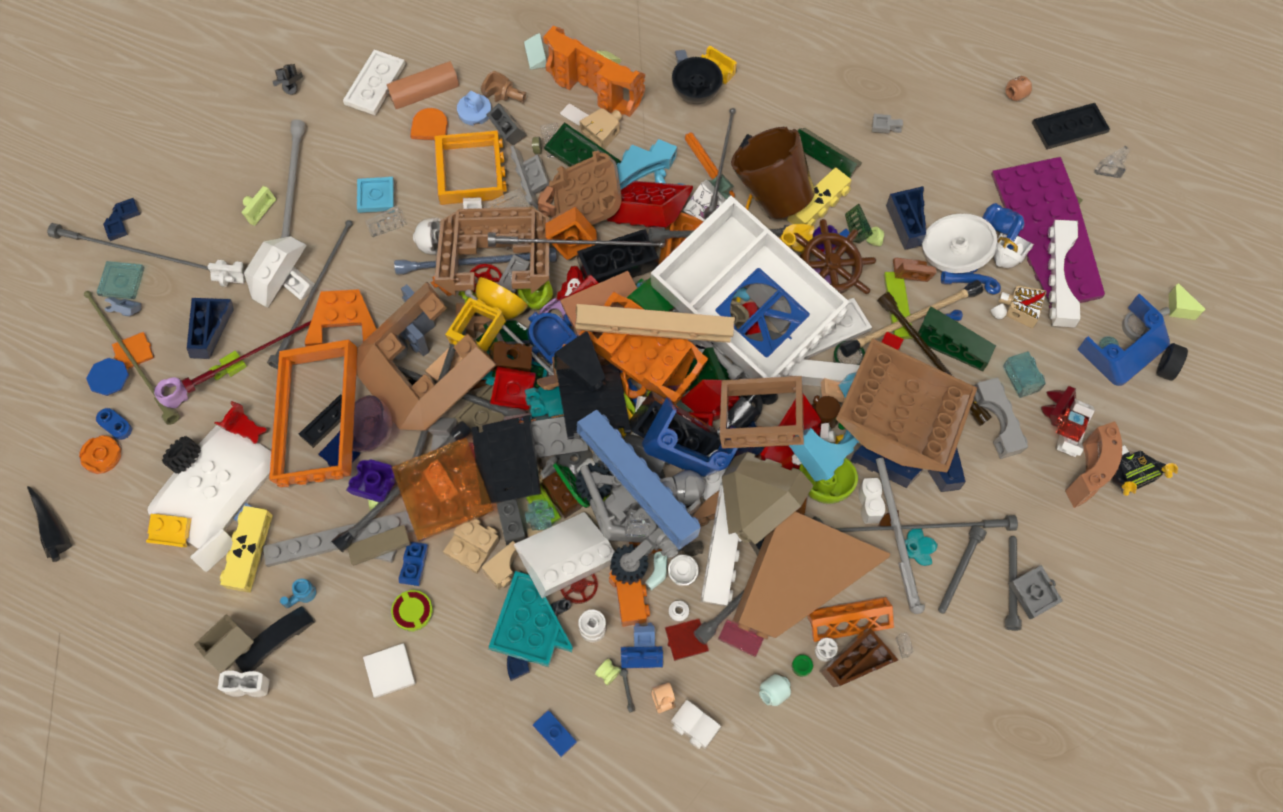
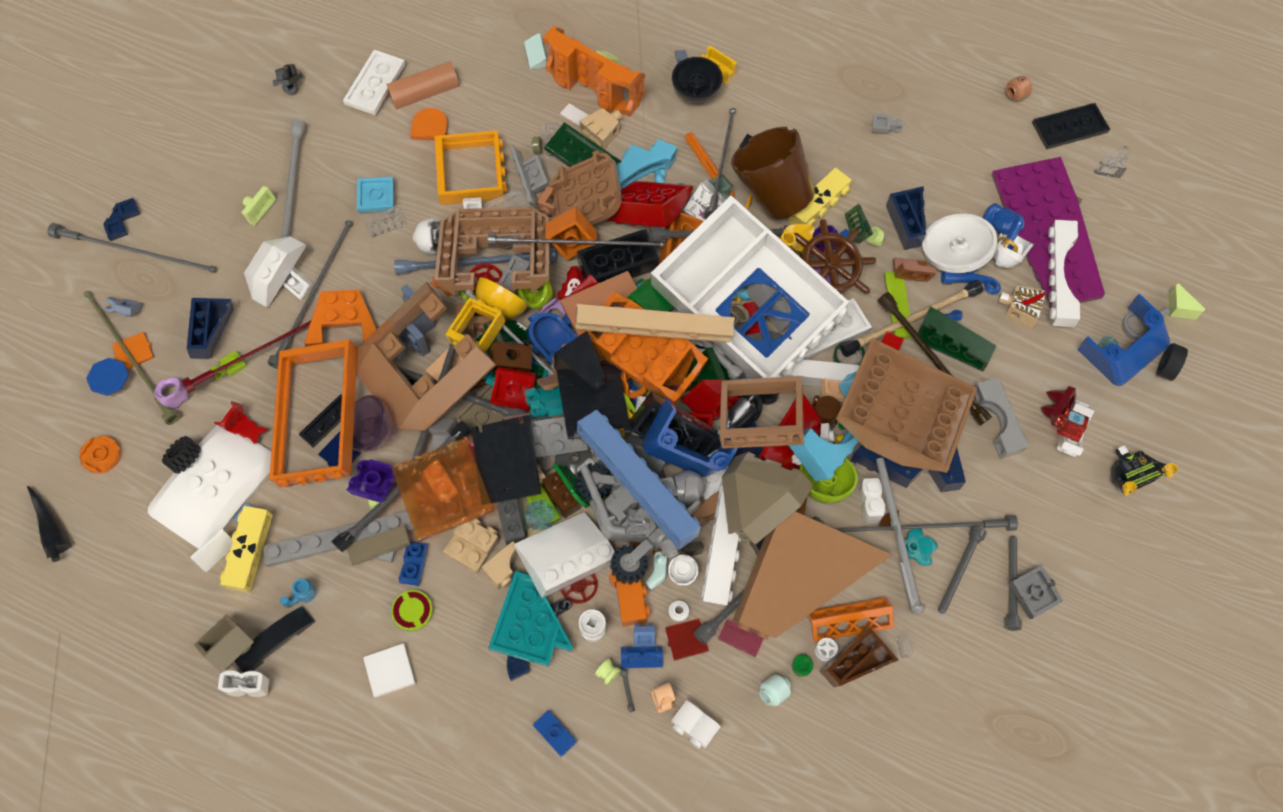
clear light blue tile [96,261,144,300] -> none
blue plate [96,408,132,440] -> none
yellow plate [146,513,192,547] -> none
white hips [208,260,245,287] -> none
light blue tile [457,91,491,125] -> none
medium nougat piece [481,71,526,103] -> none
dark grey brick [486,103,526,145] -> none
light grey piece [540,456,558,478] -> none
dark green panel [798,128,862,178] -> none
white hinge [990,303,1007,319] -> none
clear light blue brick [1003,351,1046,398] -> none
nougat window [1065,421,1122,508] -> none

